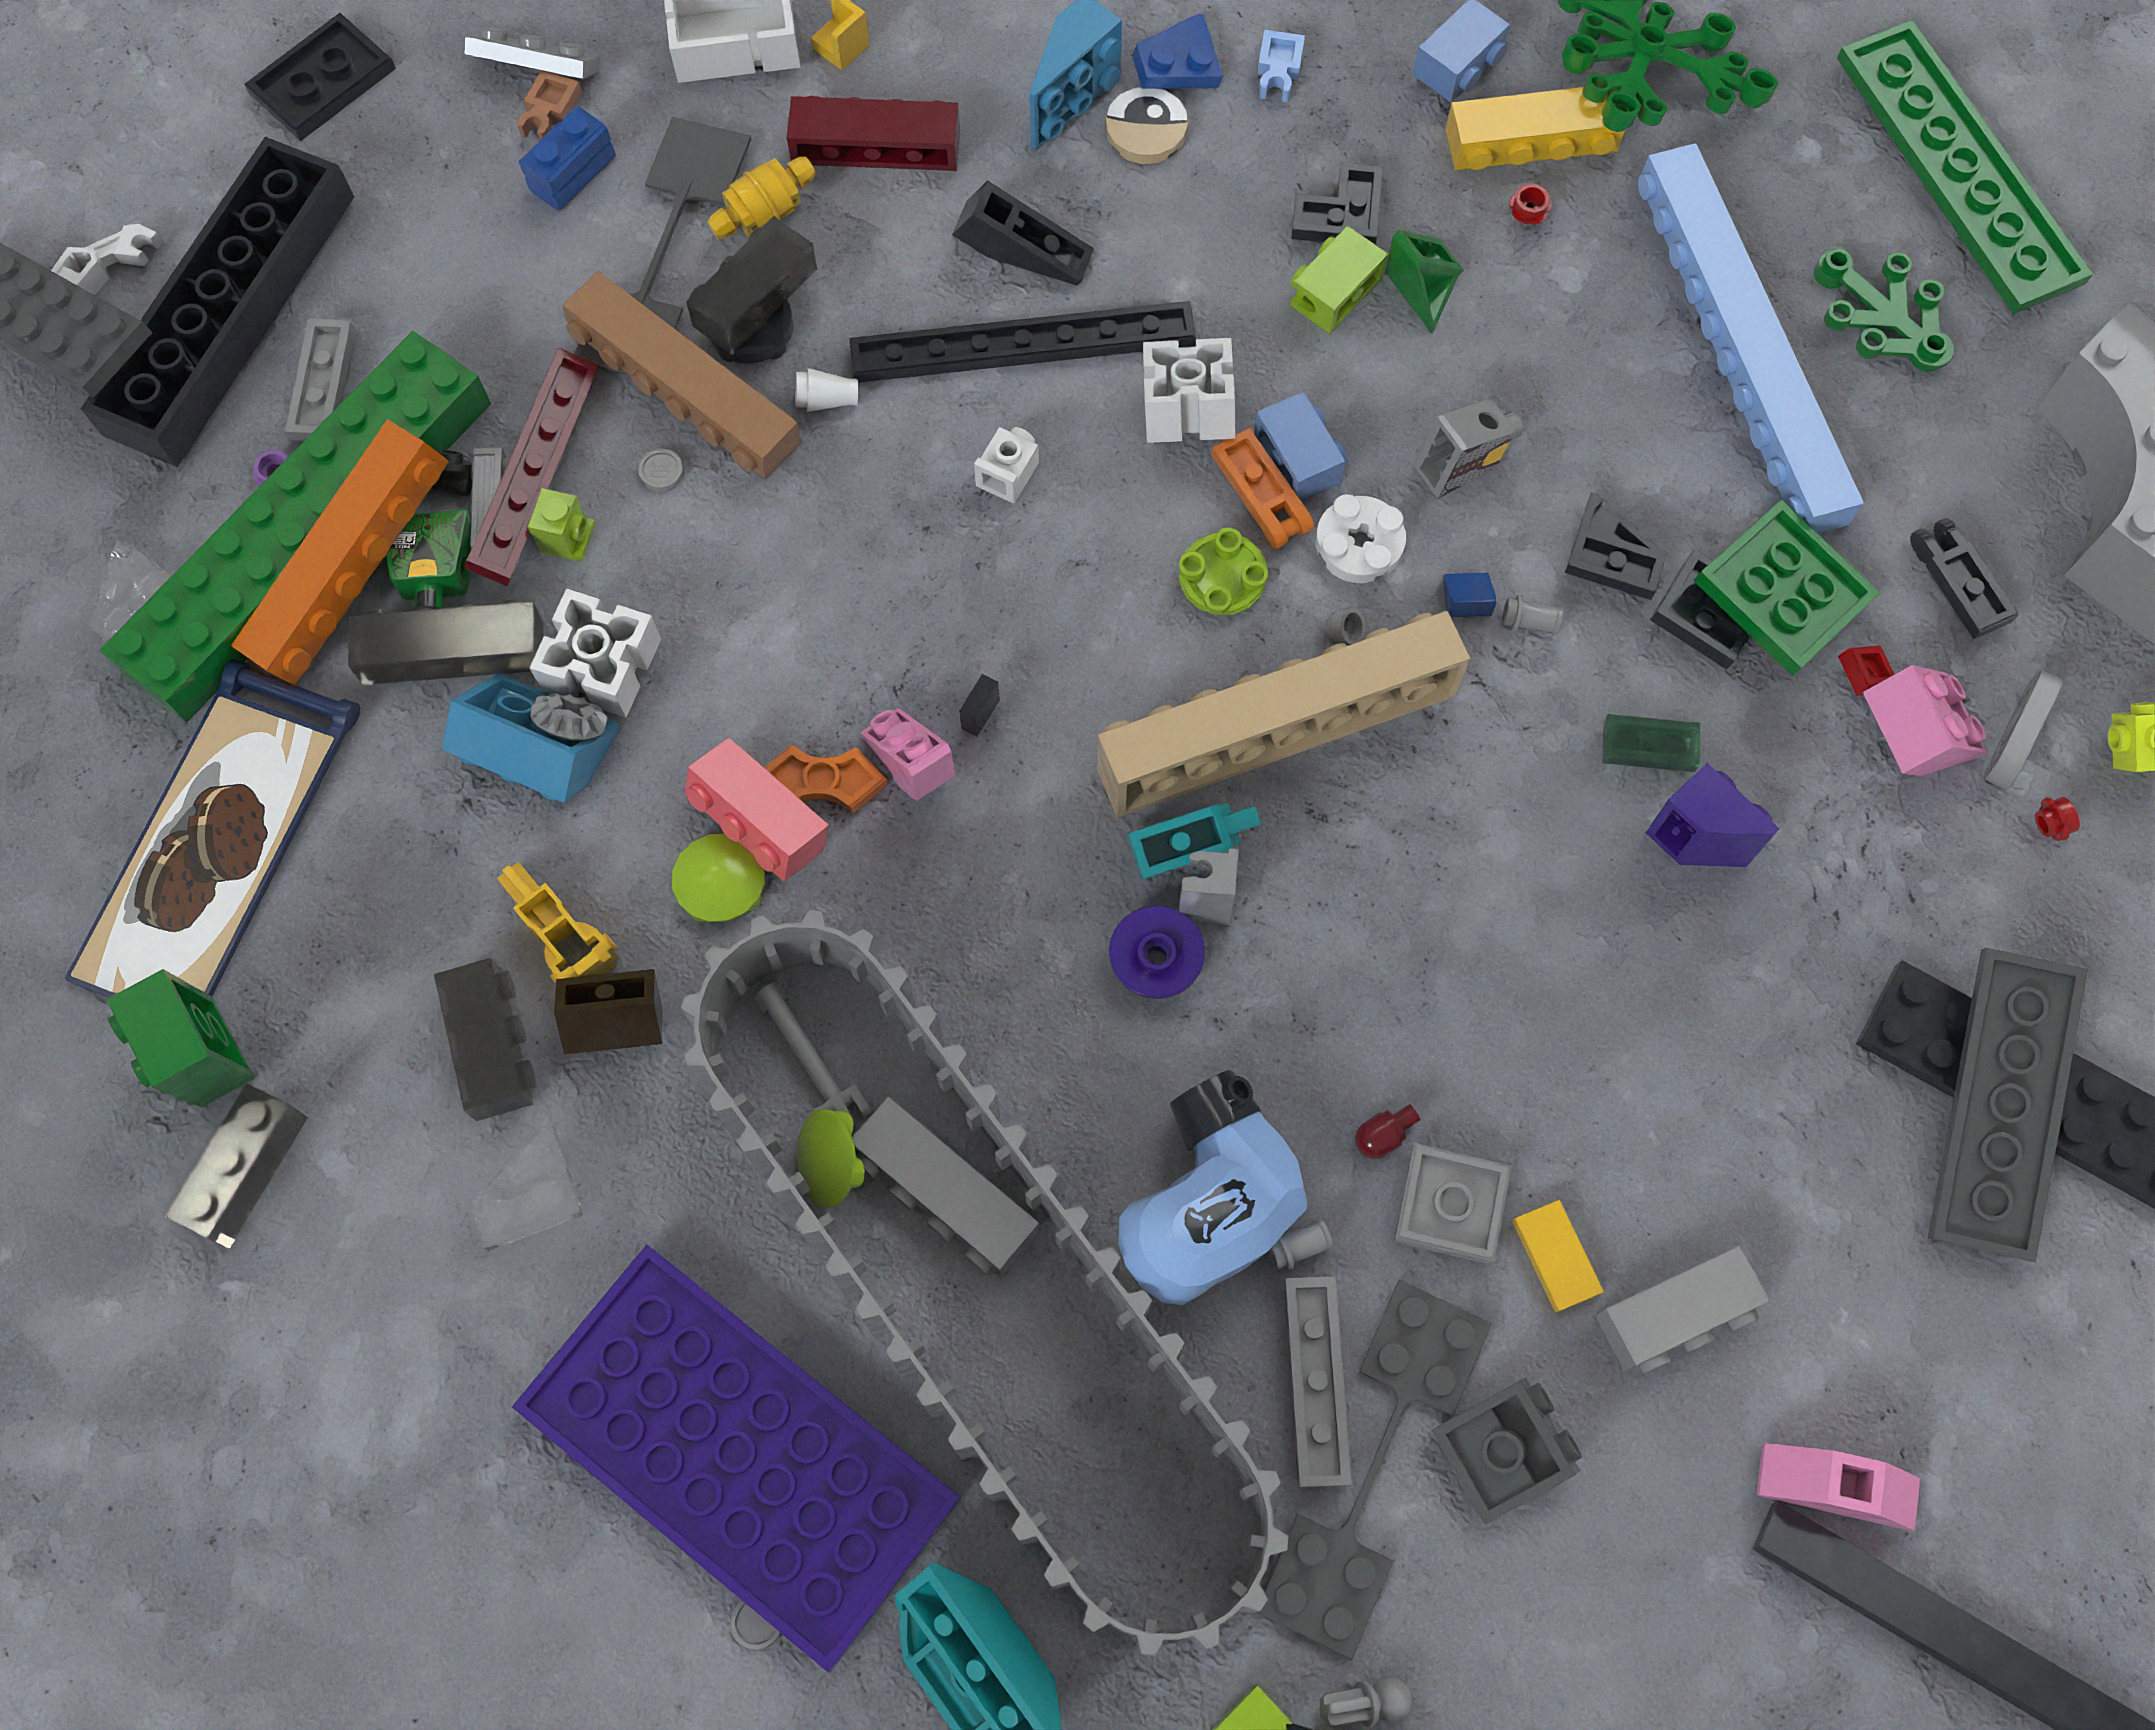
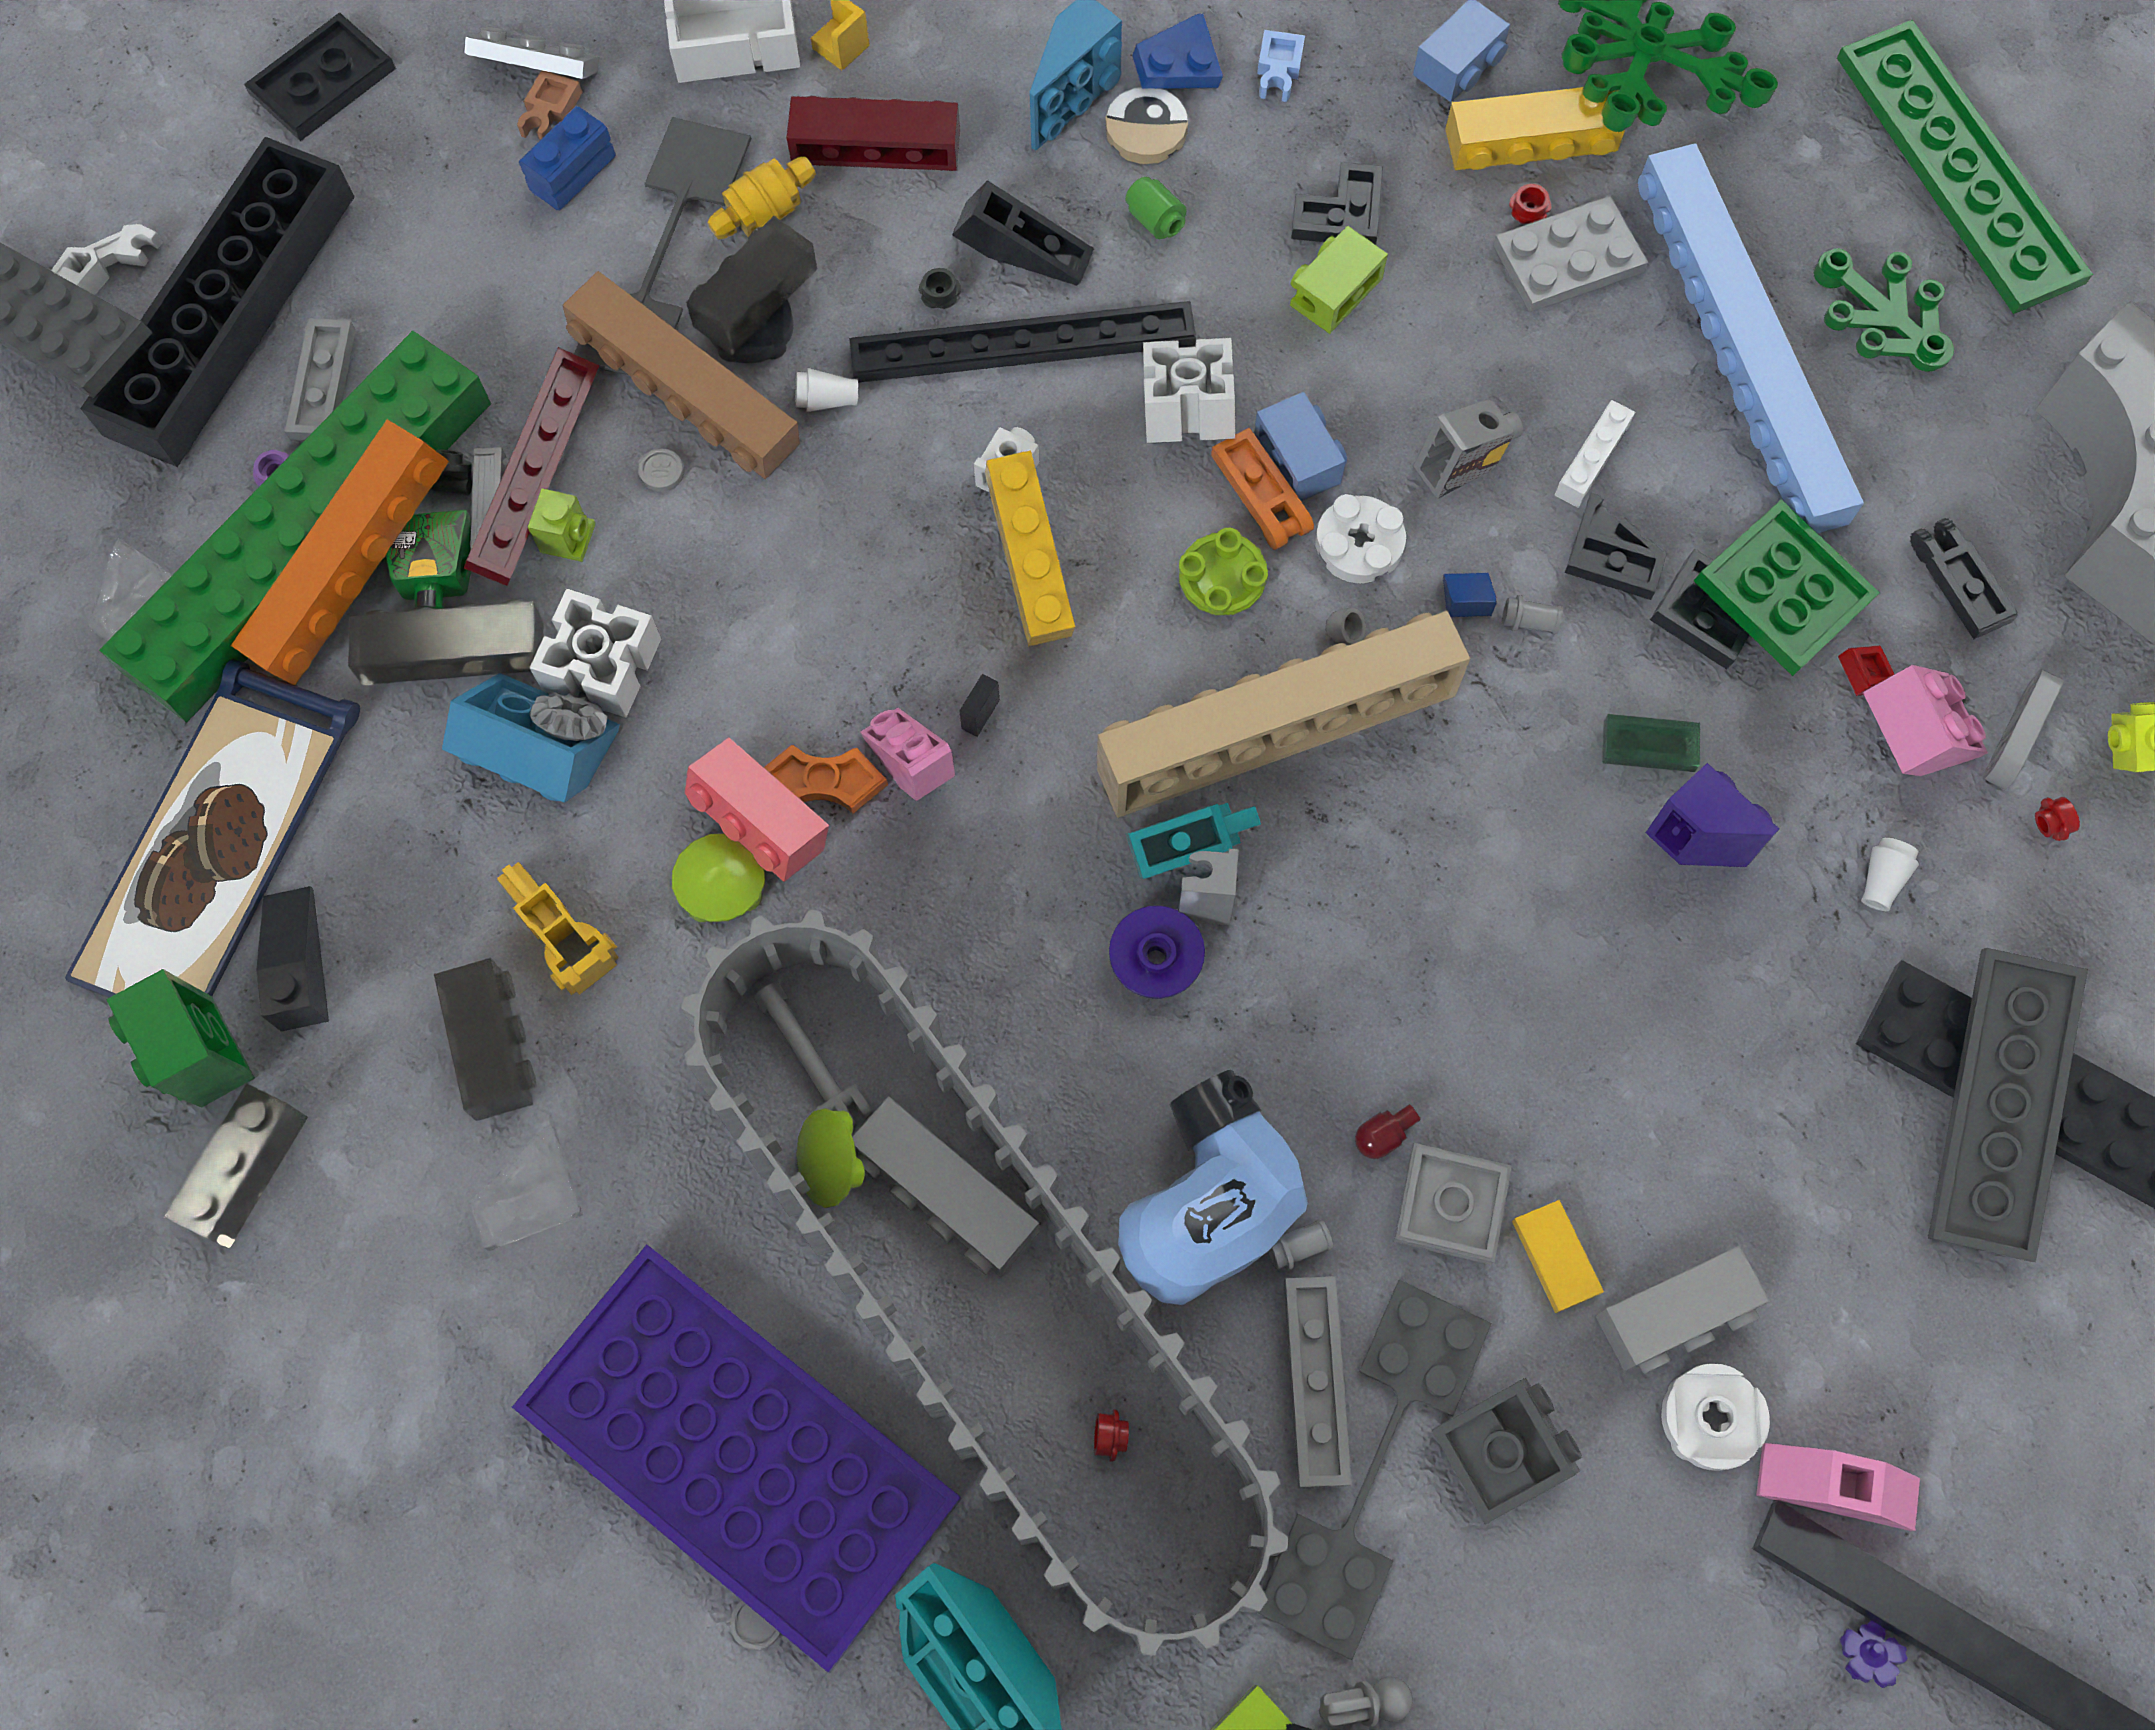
dark brown brick [554,969,663,1055] -> none
green slope [1385,230,1464,334] -> none
none -> black slope [256,886,329,1032]
none -> pearl dark grey plate [919,268,961,309]
none -> yellow brick [985,450,1075,647]
none -> red plate [1094,1409,1129,1462]
none -> bright green brick [1125,176,1187,239]
none -> light grey plate [1493,196,1648,313]
none -> white piece [1555,400,1636,508]
none -> white plate [1661,1364,1770,1471]
none -> dark purple plant [1840,1620,1908,1688]
none -> white cone [1861,838,1919,911]

